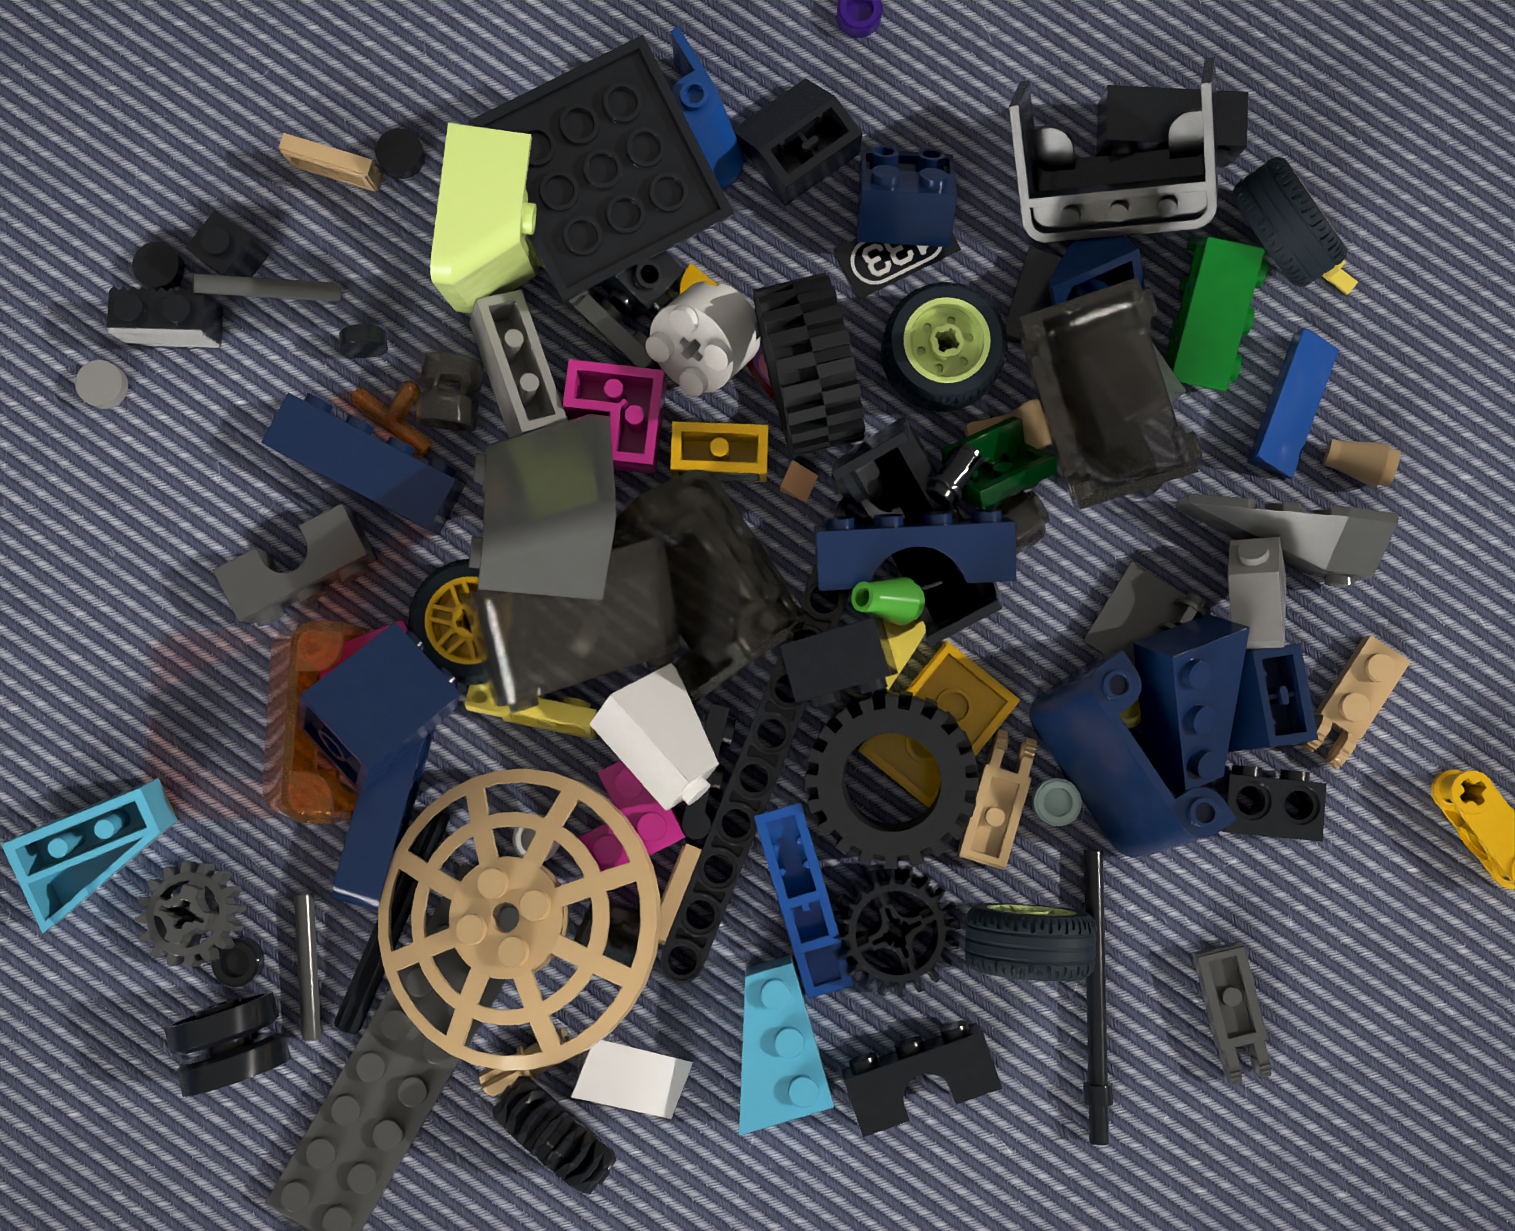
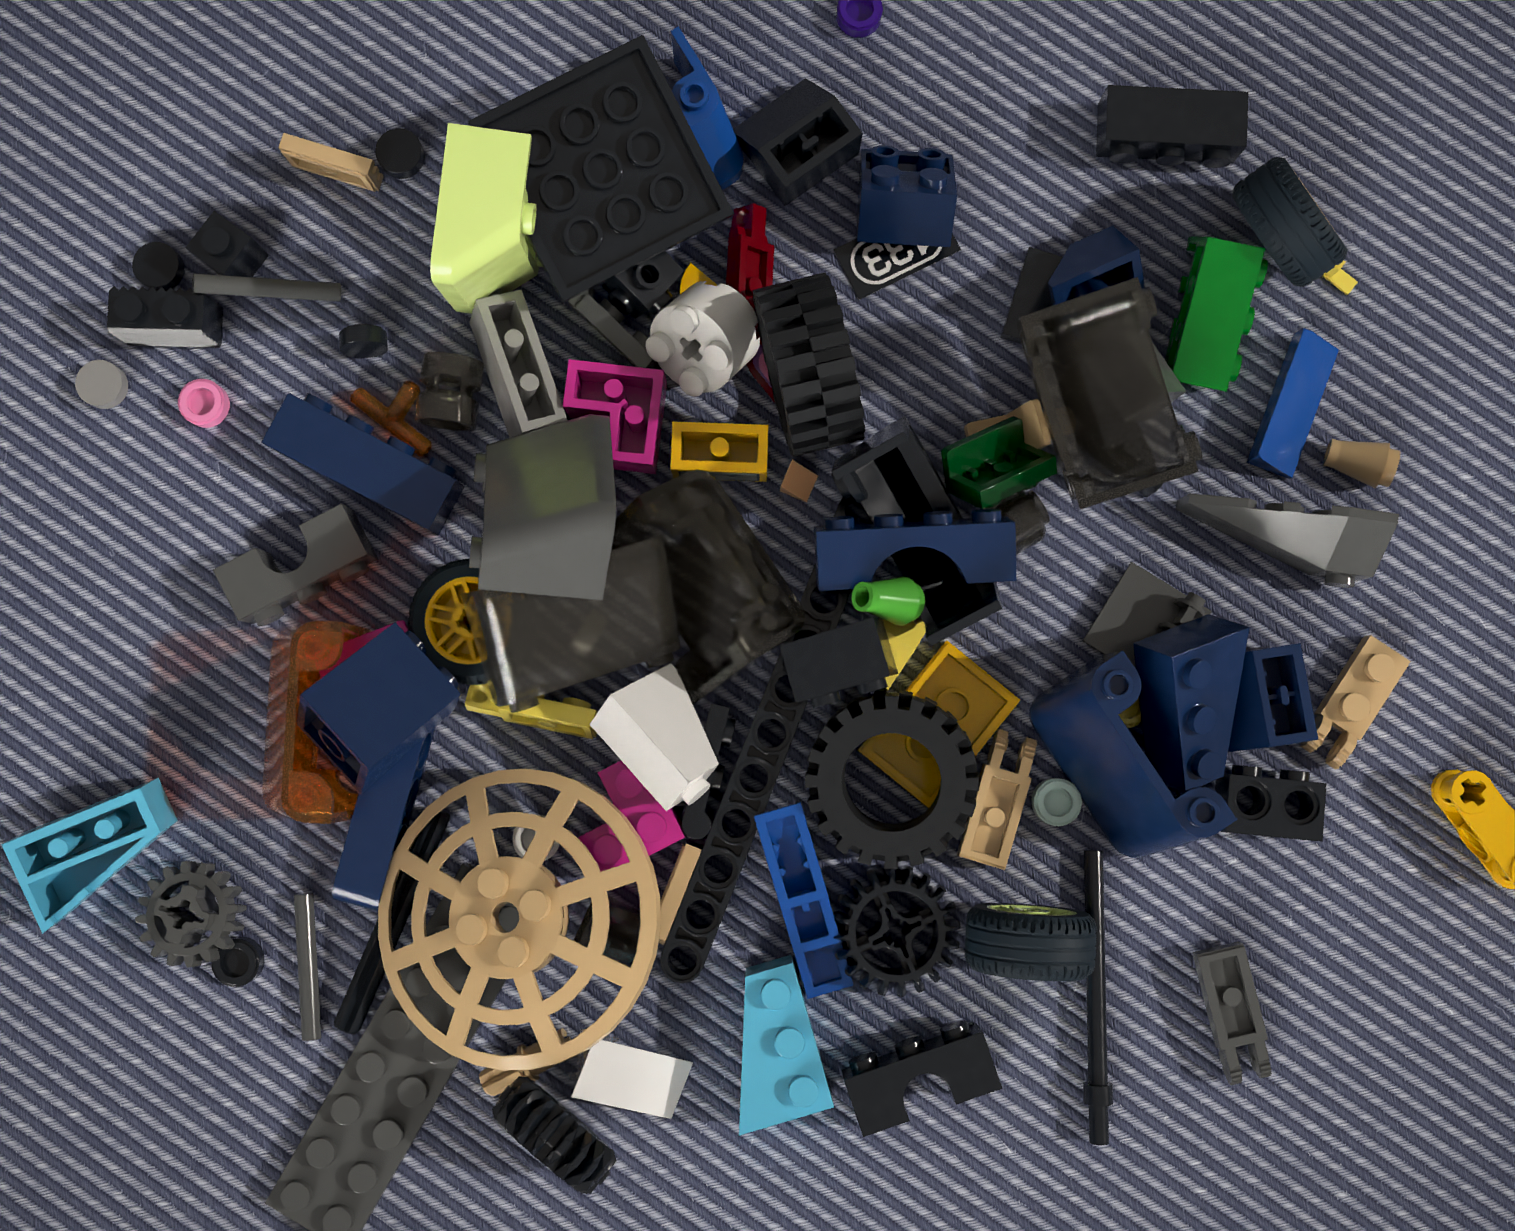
black wheel [164,991,291,1097] -> none
wheel [881,282,1008,412] -> none
black pin [926,442,984,507] -> none
black windscreen [1009,57,1218,242] -> none
light grey slope [1228,537,1286,649] -> none
none -> bright pink tile [178,379,230,428]
none -> dark red hinge [726,203,774,339]

